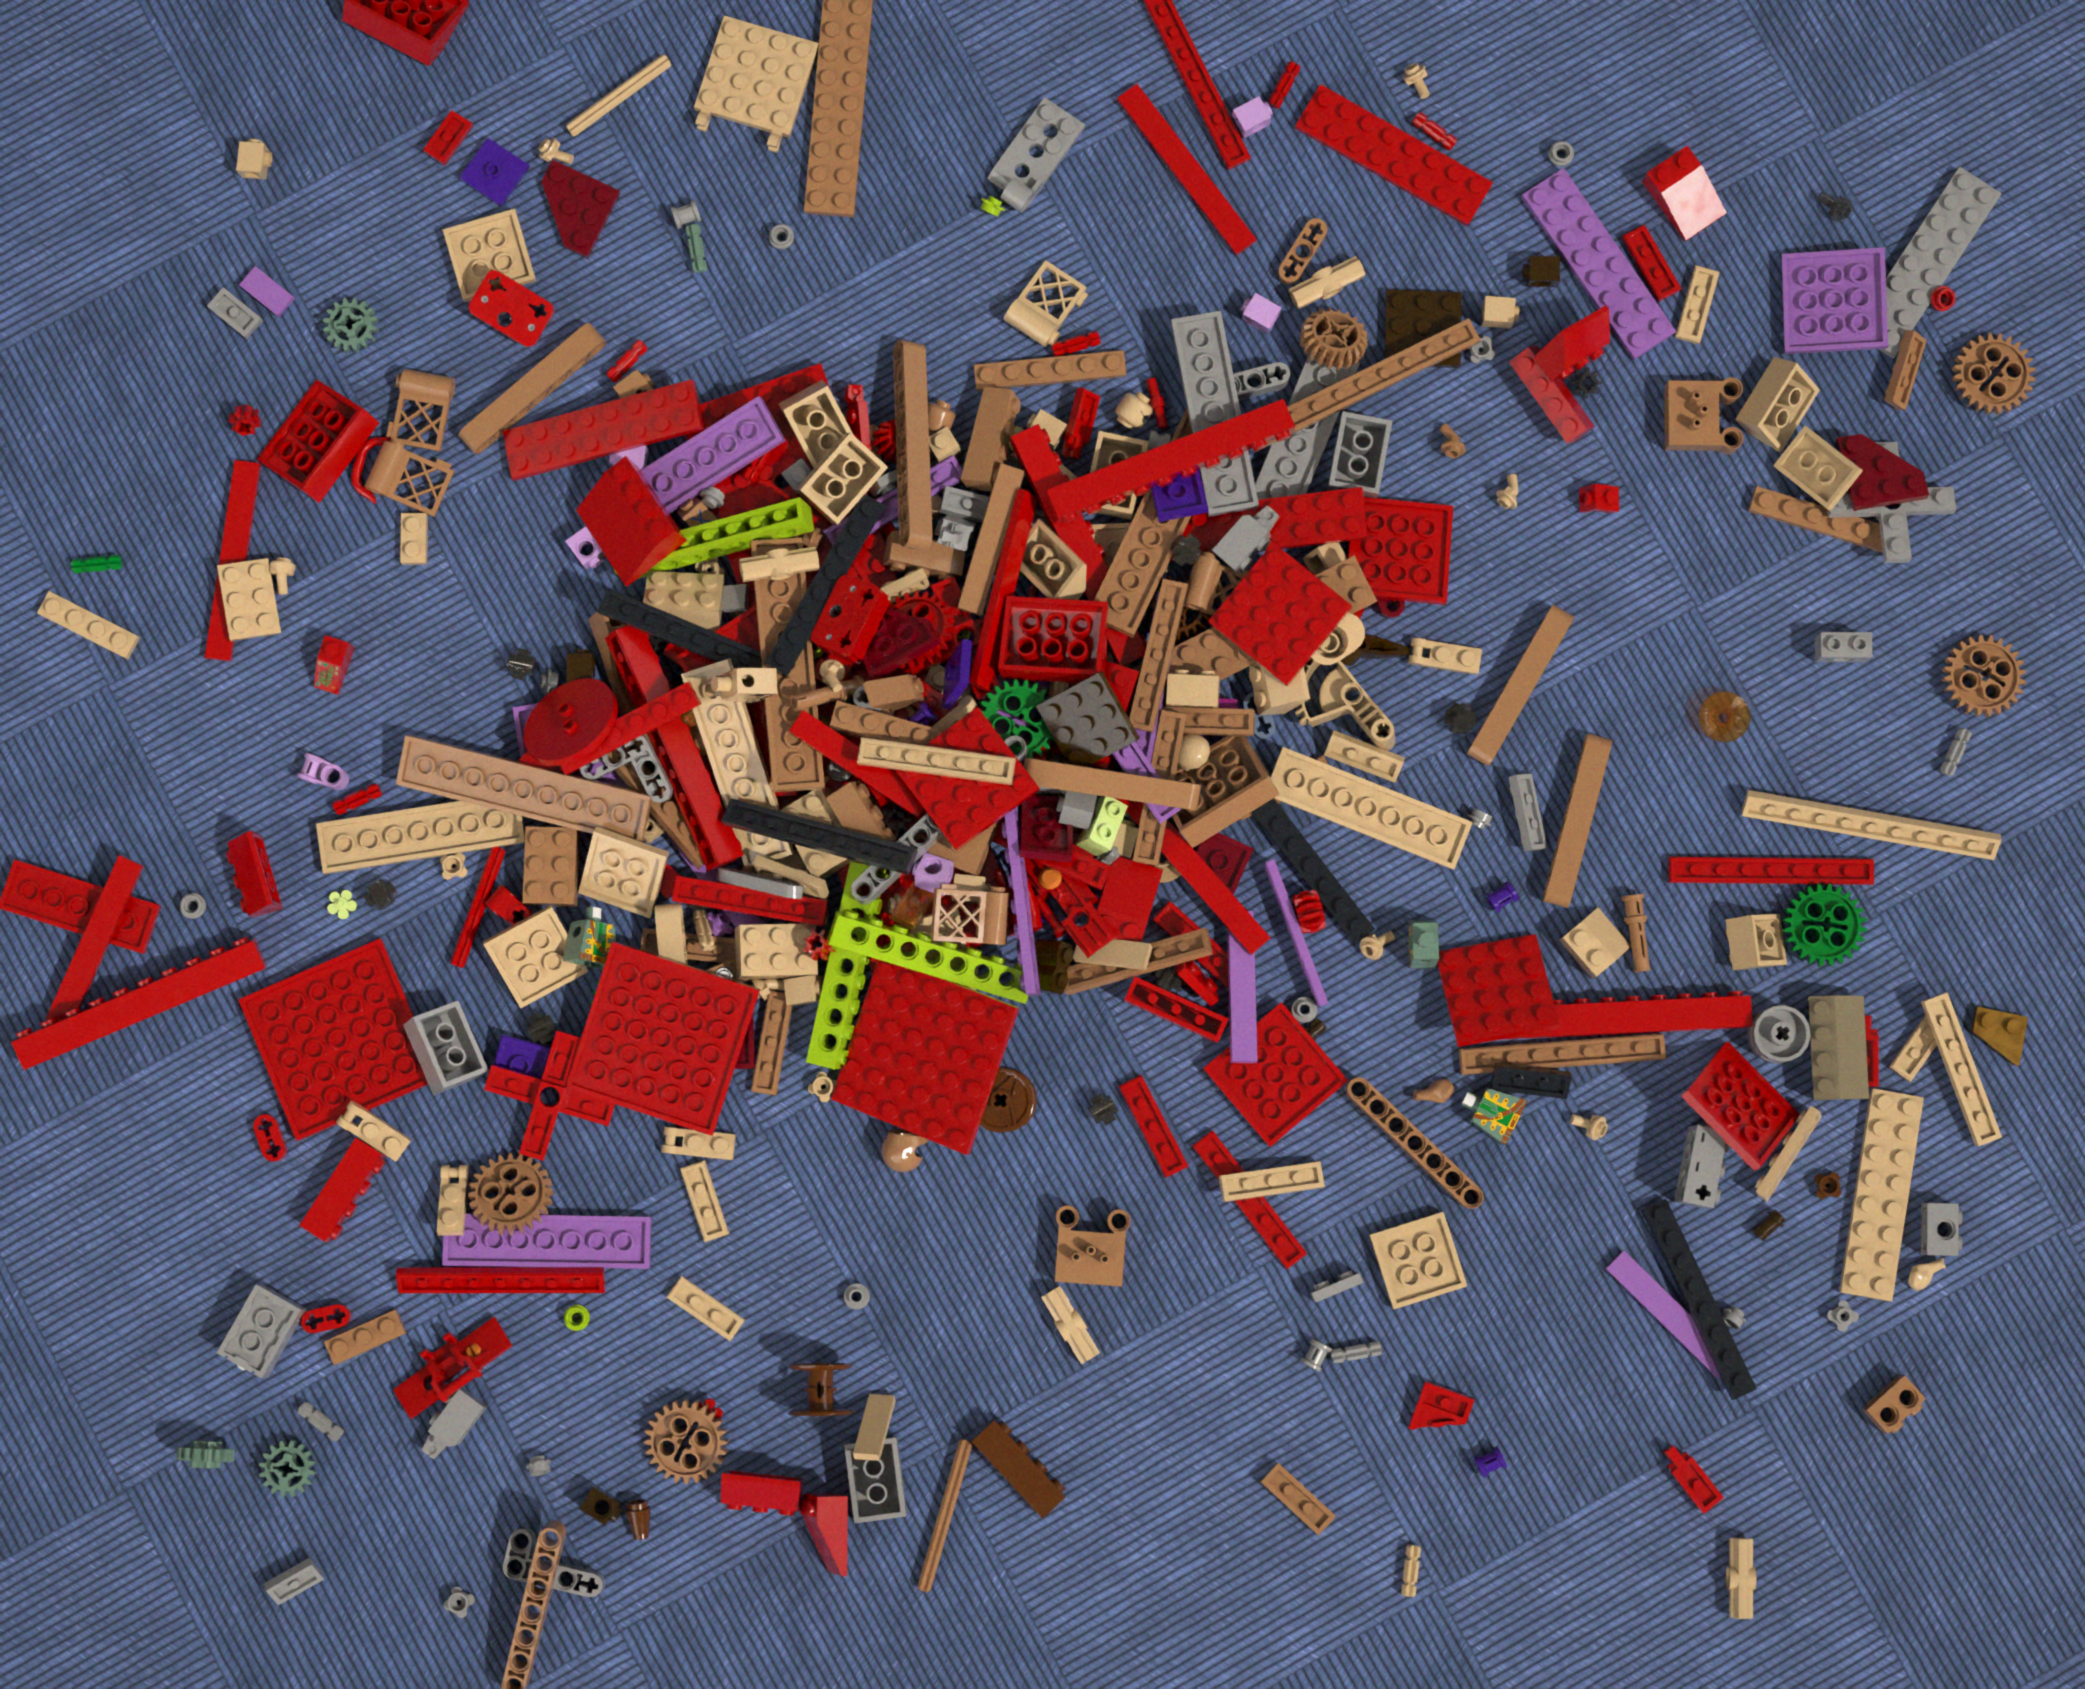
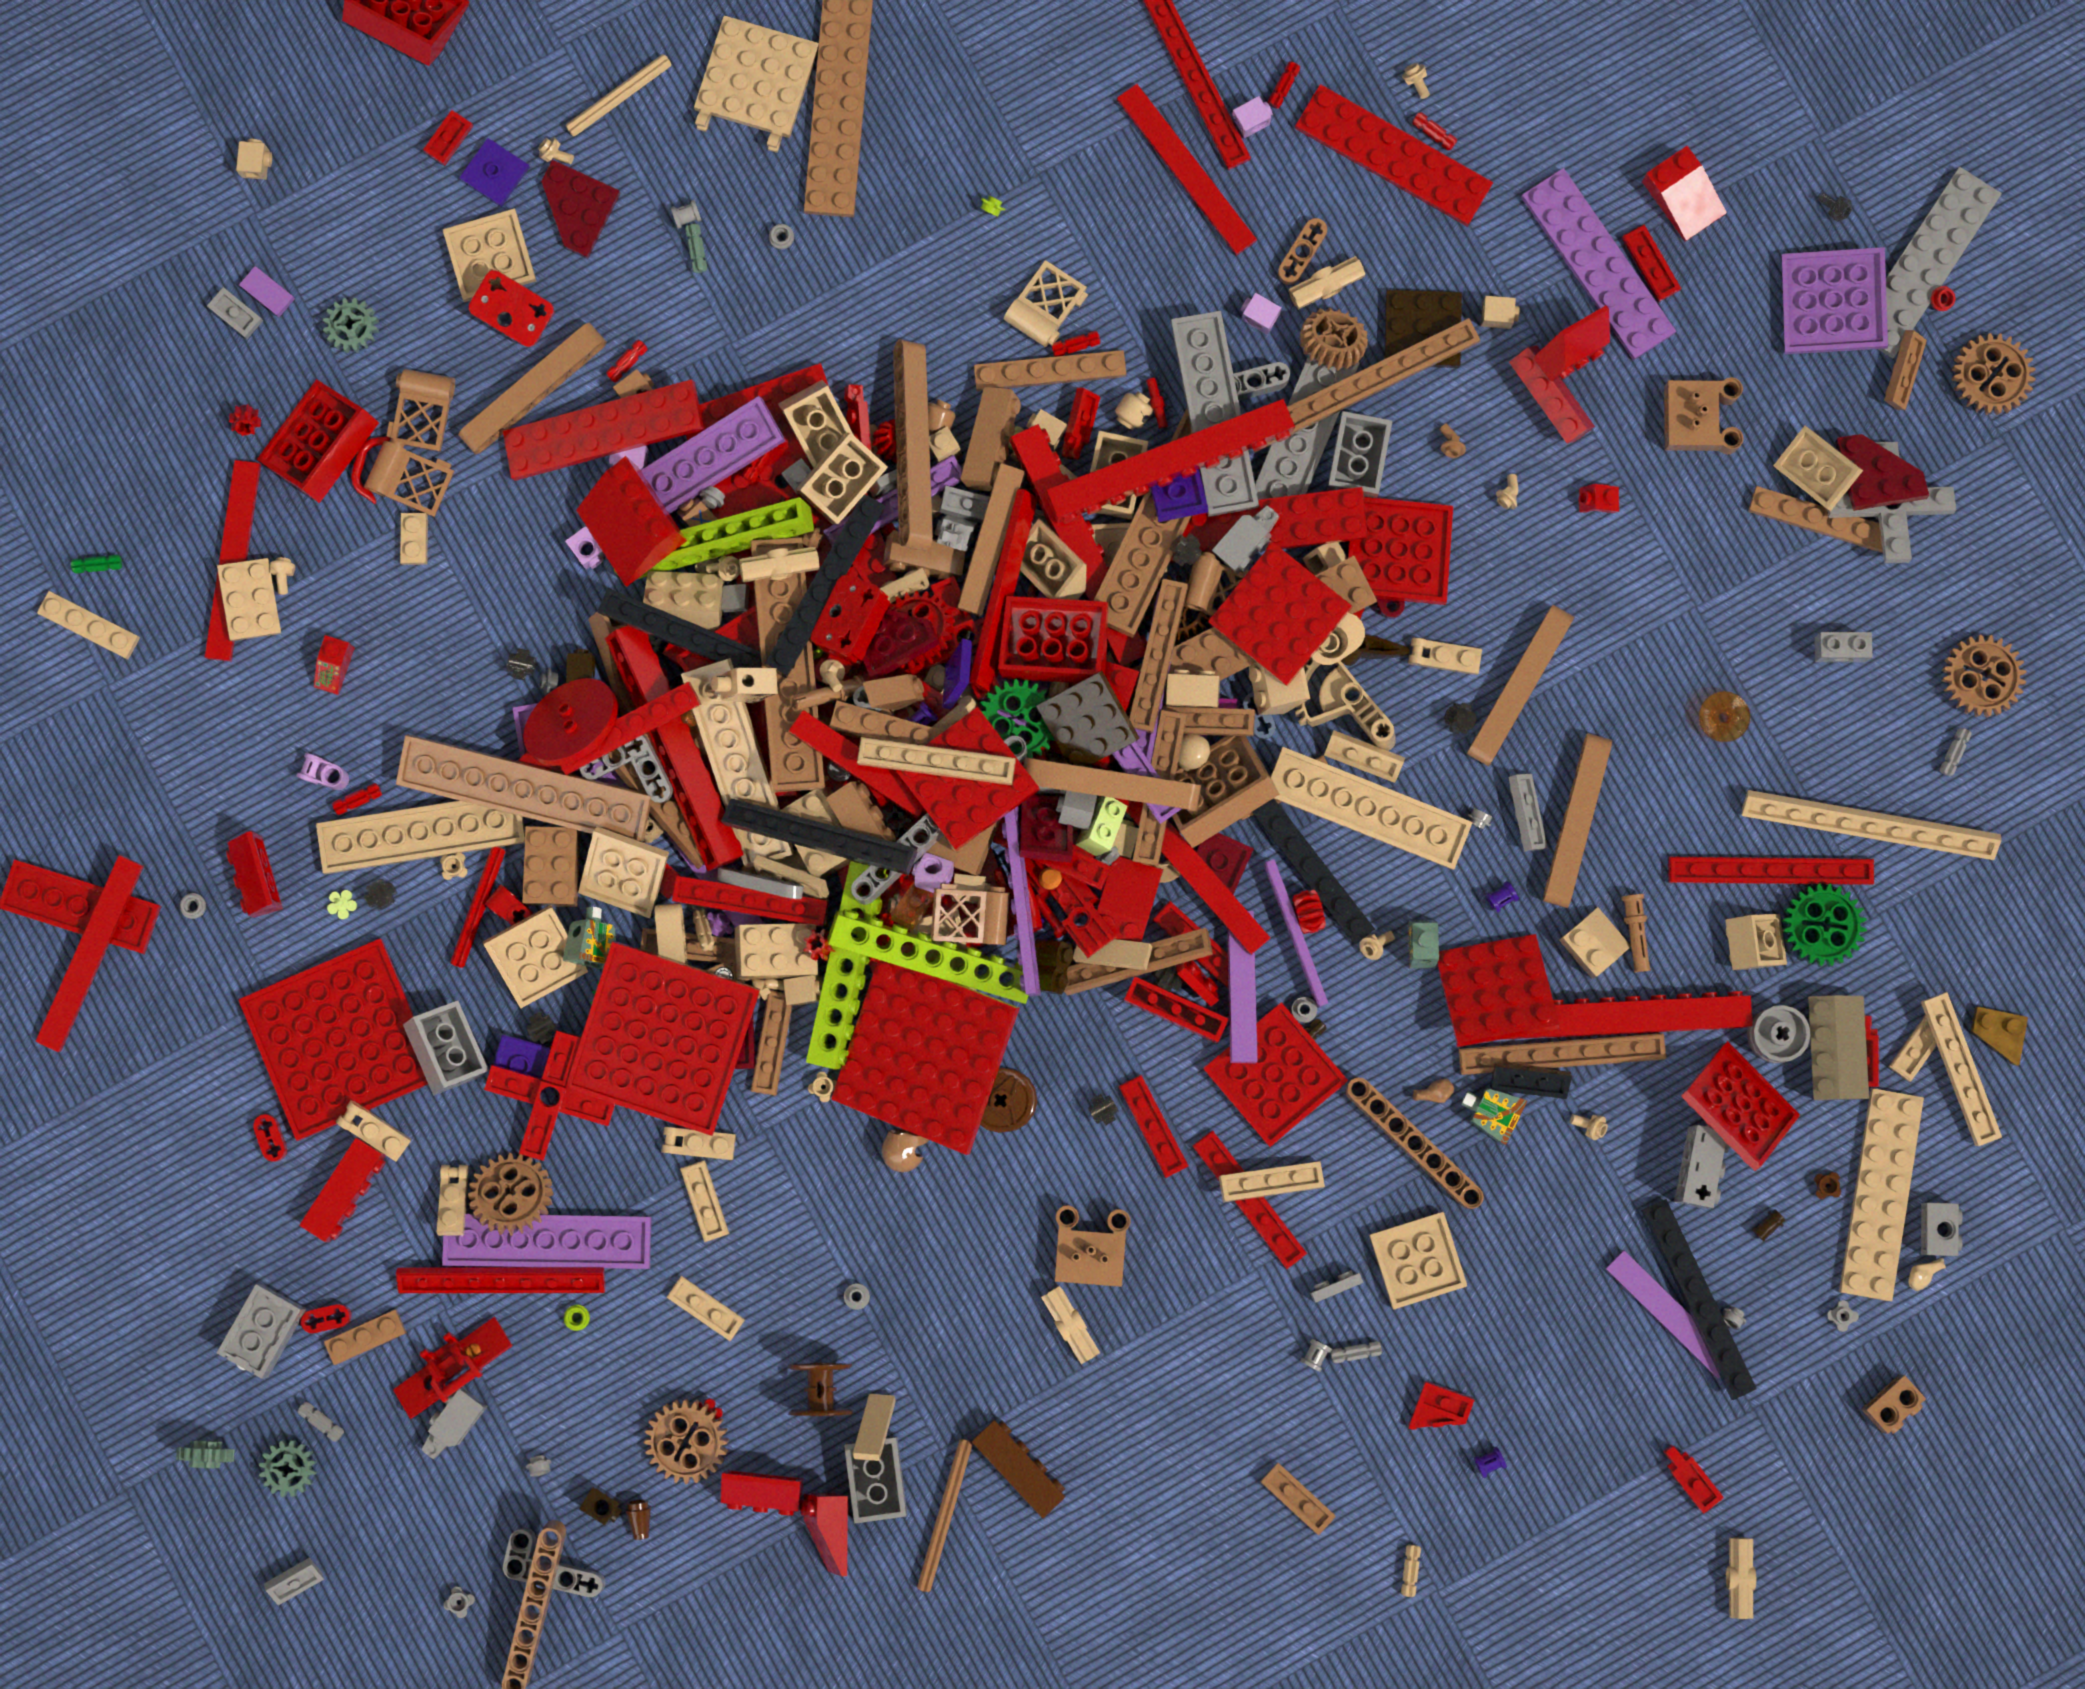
red brick [11,936,267,1070] -> none
light grey hinge [987,97,1085,213] -> none
light grey wheel [1147,430,1171,451] -> none
light grey plate [1468,336,1495,364] -> none
dark brown brick [1522,256,1560,287] -> none
light grey plate [1549,141,1574,166] -> none
clear smoke gear [1569,366,1603,399] -> none
tan tile [1675,265,1720,345] -> none
tan slope [1735,357,1820,452] -> none
tan plate [1755,1106,1822,1202] -> none
none -> tan plate [706,556,740,581]

